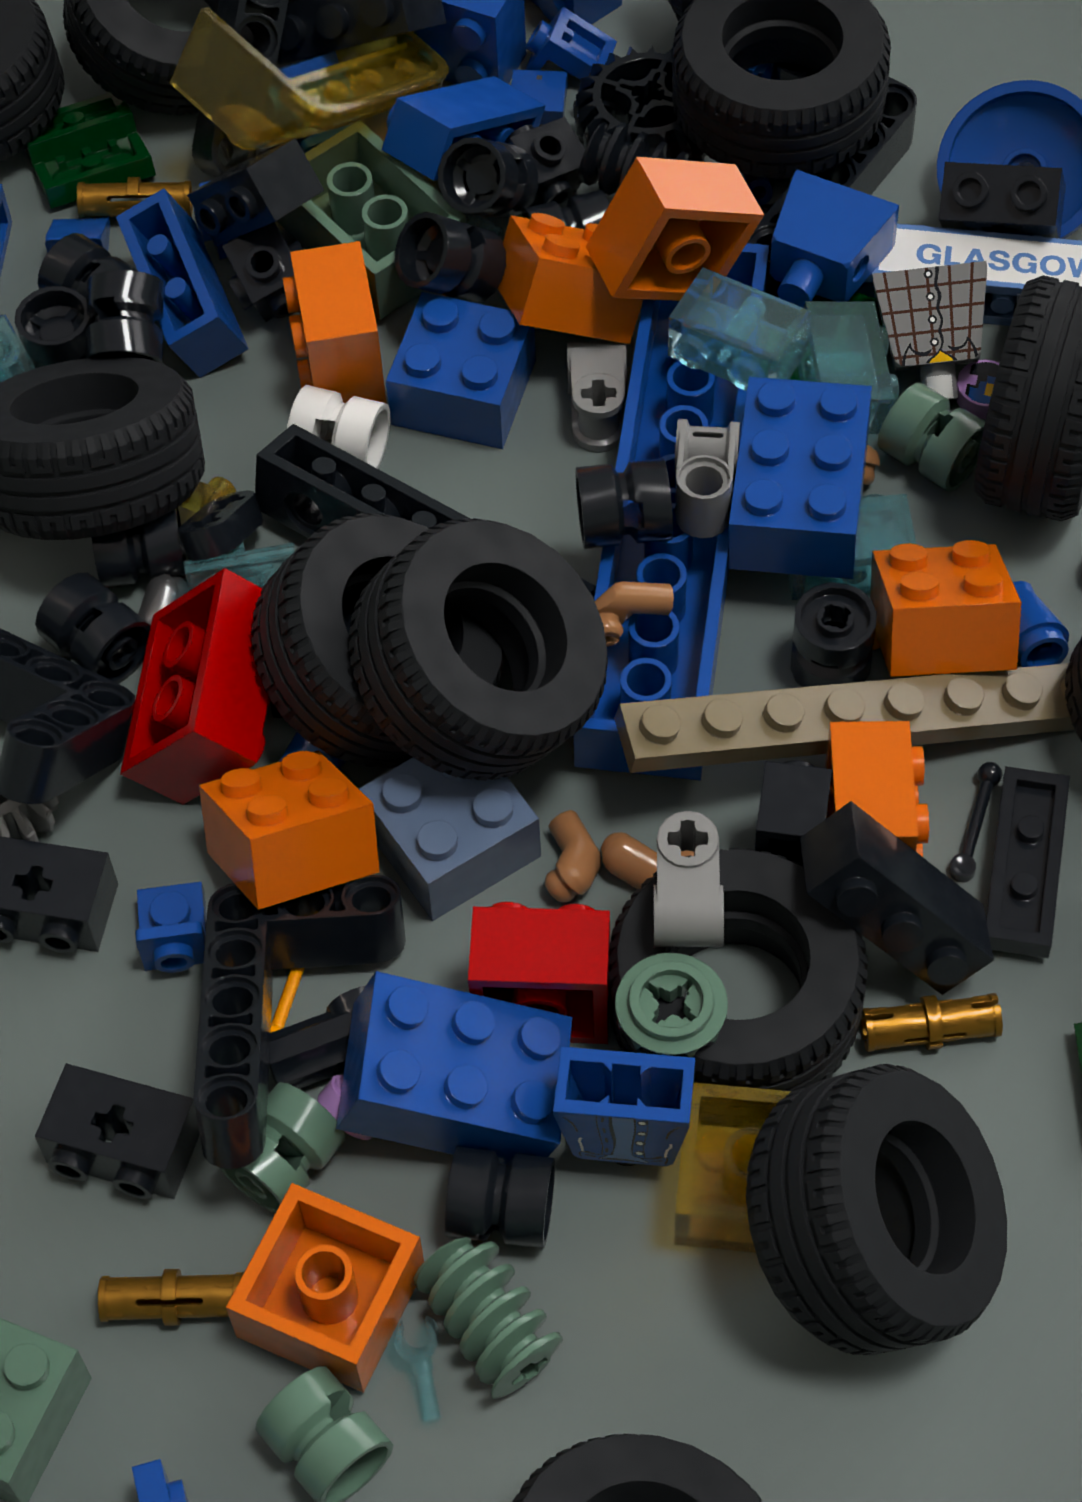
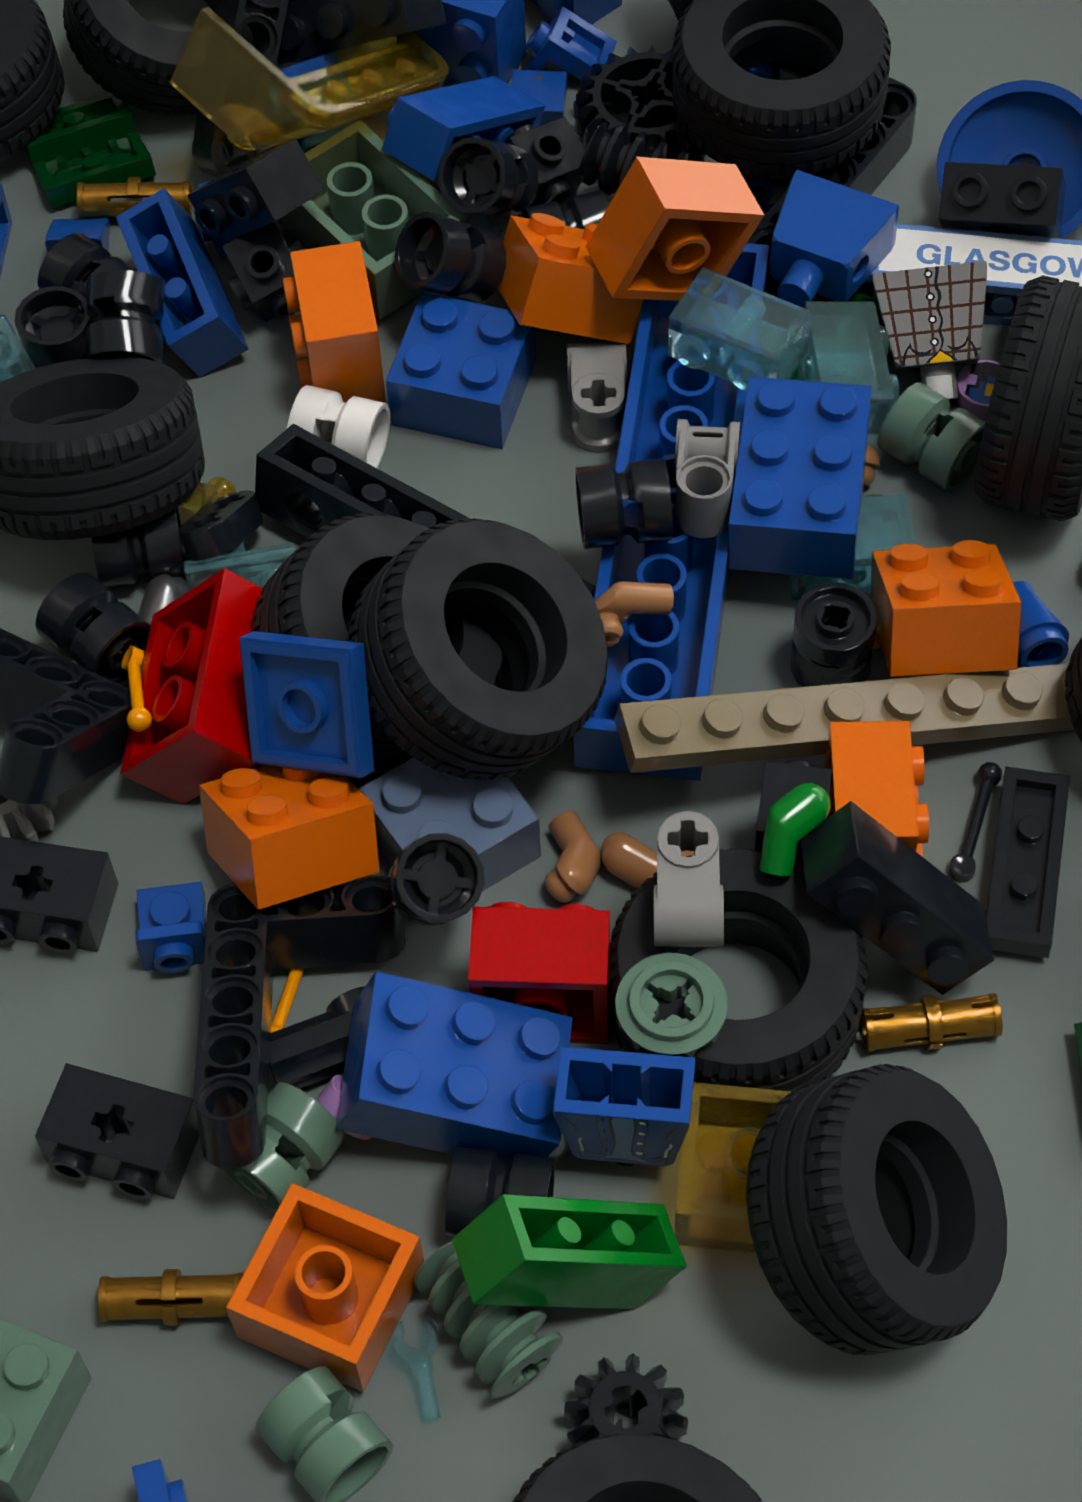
none -> light orange hinge [121,646,152,732]
none -> blue tile [239,631,375,778]
none -> black wheel [388,833,485,926]
none -> green brick [452,1194,687,1309]
none -> black gear [564,1353,688,1448]
none -> green arm [759,783,831,876]

